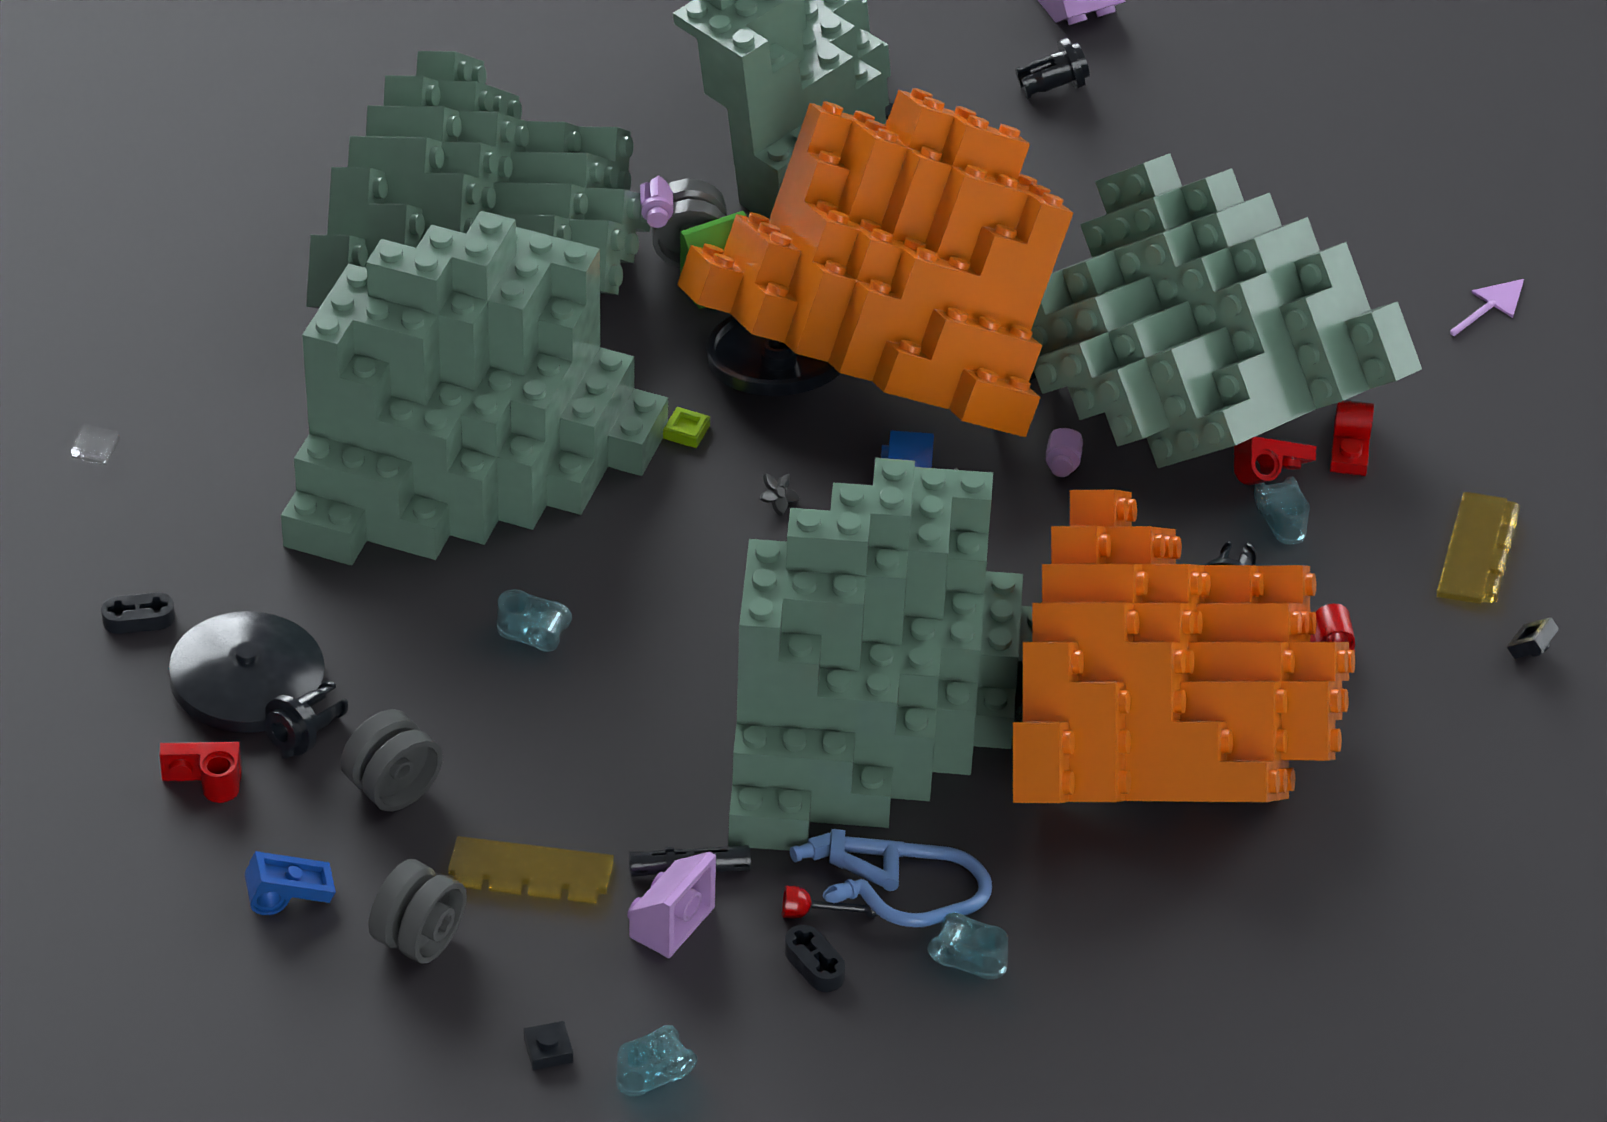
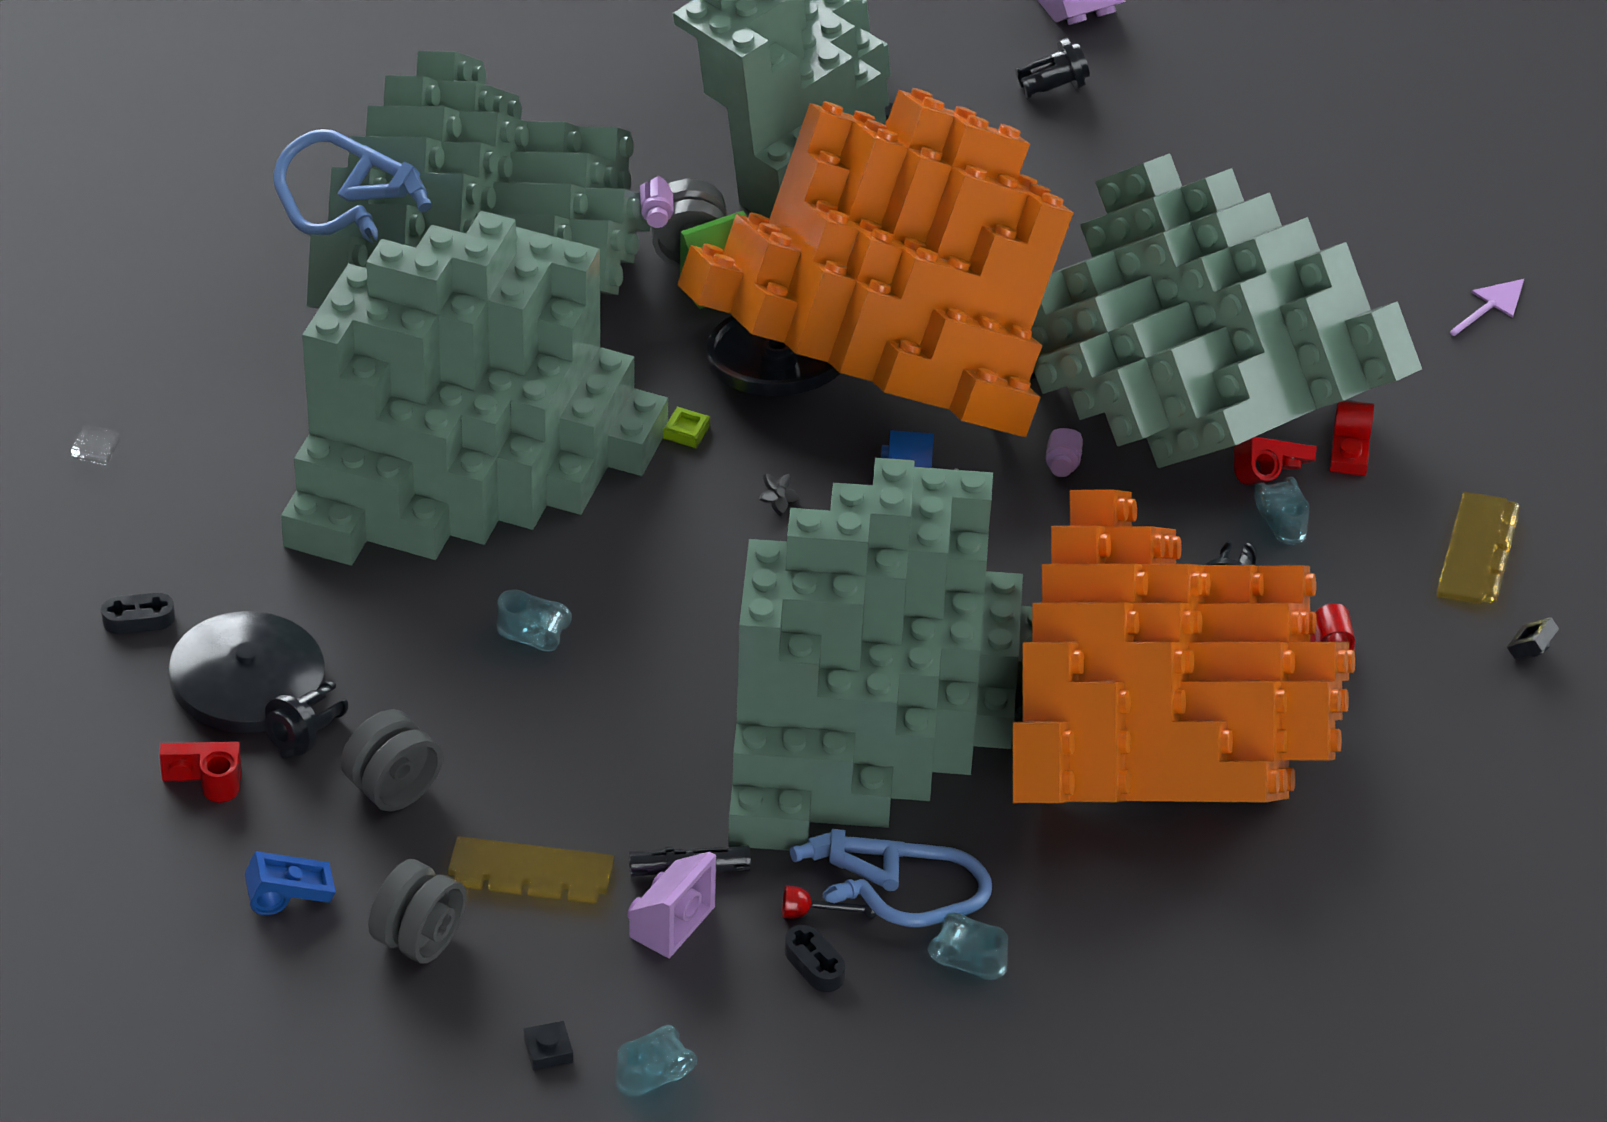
none -> medium blue piece [273,129,432,243]

